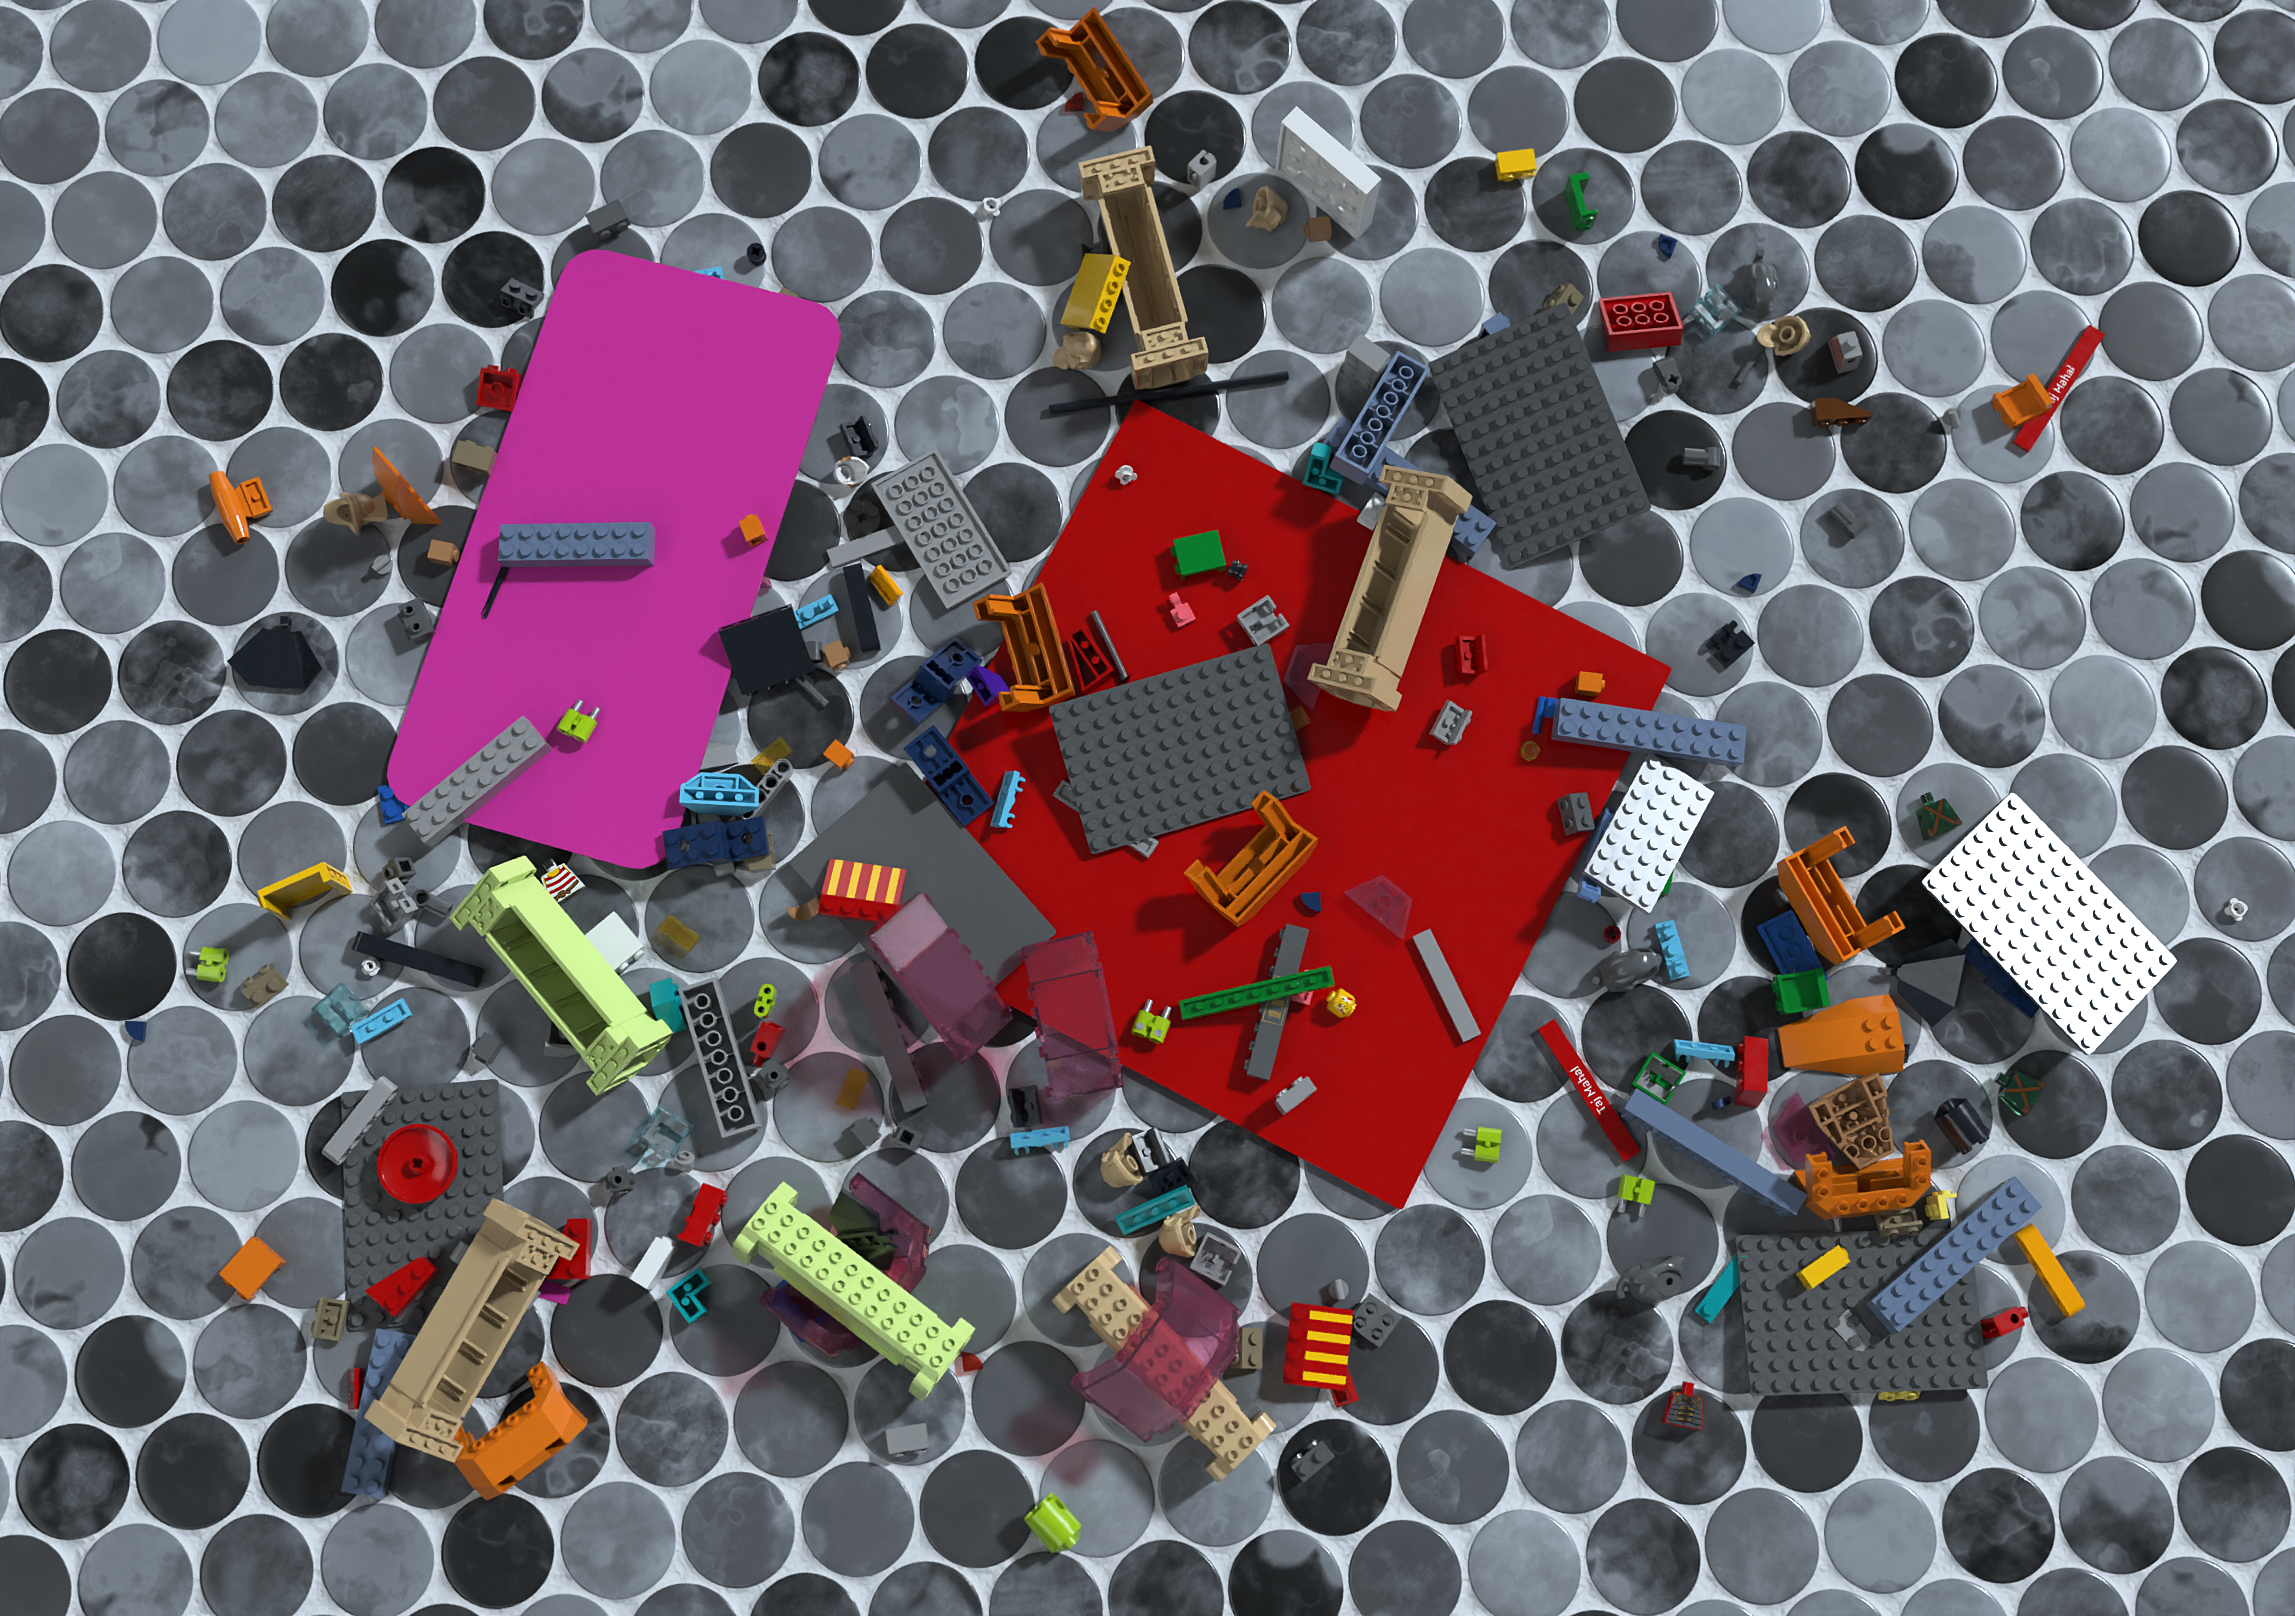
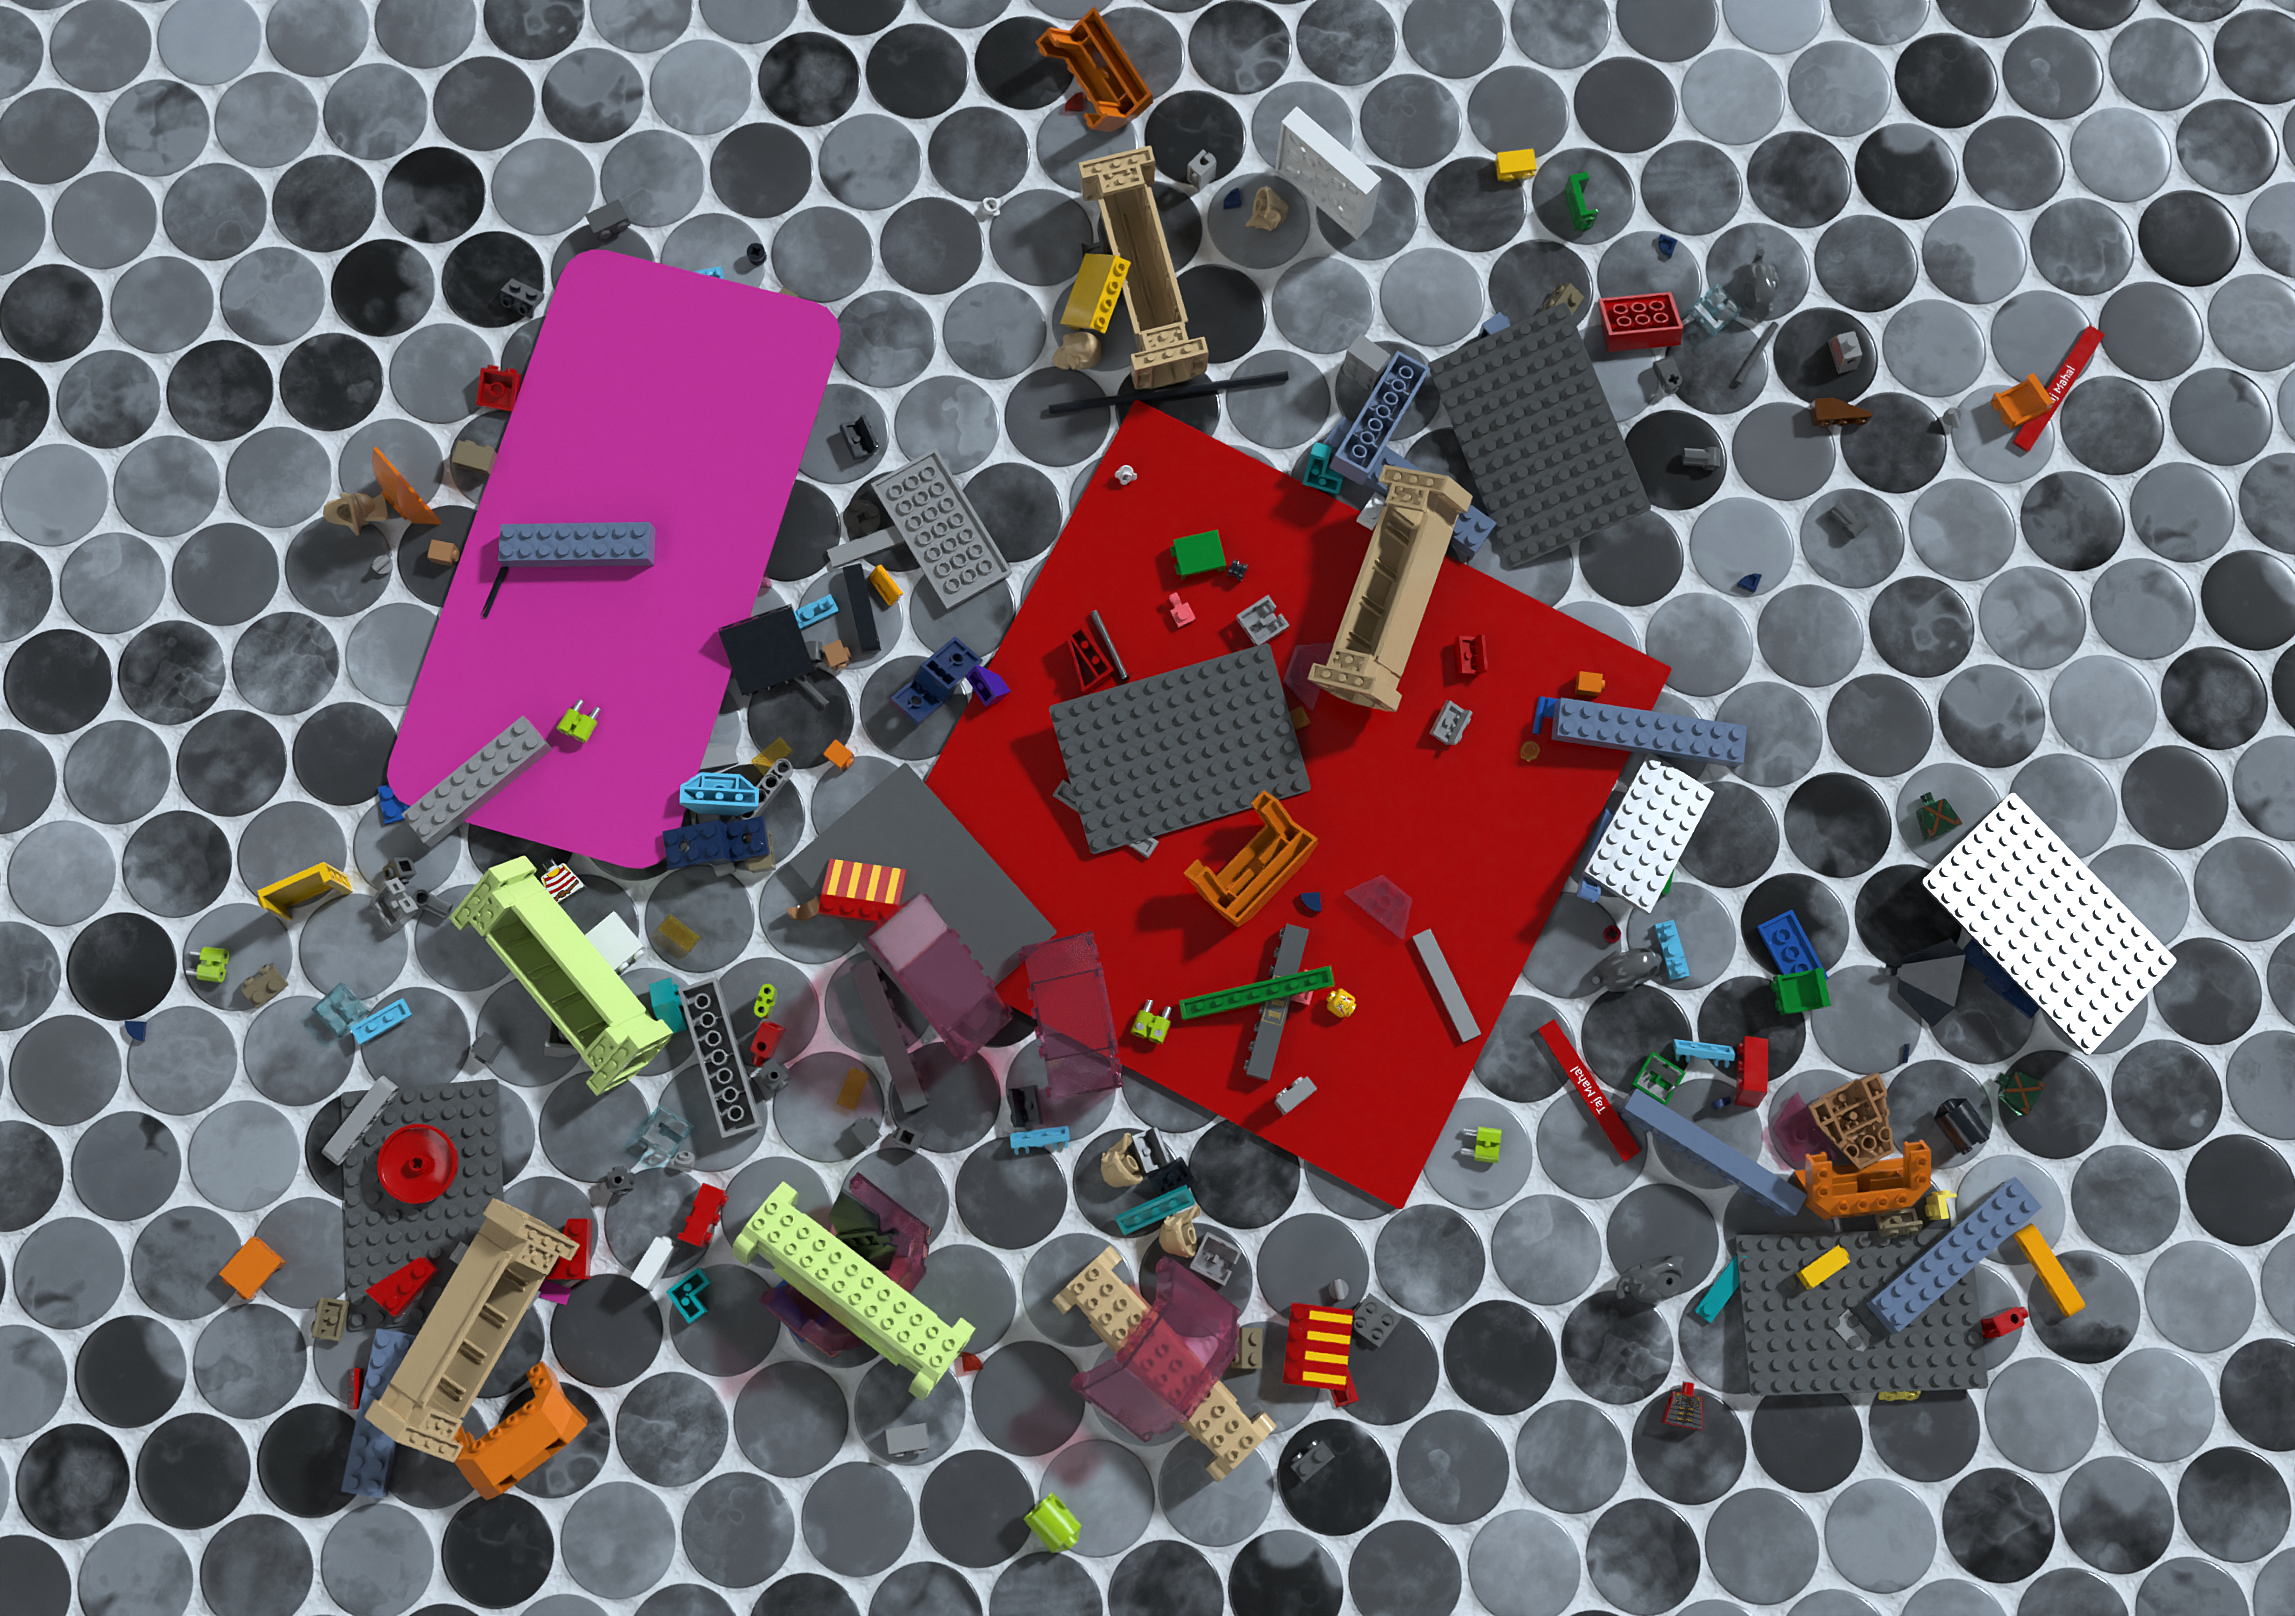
orange plate [209,471,273,544] -> none
black panel [227,616,323,689] -> none
black beam [351,931,485,988] -> none
white plate [361,957,381,976] -> none
dark grey brick [397,597,436,644] -> none
orange brick [739,514,768,547] -> none
white hair [833,456,870,488] -> none
dark blue bracket [903,725,995,828] -> none
orange wedge [972,582,1075,712] -> none
medium azure plate [990,771,1025,828] -> none
medium nougat brick [1304,216,1332,243] -> none
dark grey bracket [1558,792,1595,835] -> none
lime piece [1617,1174,1655,1217] -> none
black plate [1705,620,1755,669] -> none
tan head [1757,315,1811,356] -> none
orange wedge [1777,826,1905,965] -> none
orange wedge [1777,994,1905,1076] -> none
white plate [2224,898,2248,921] -> none

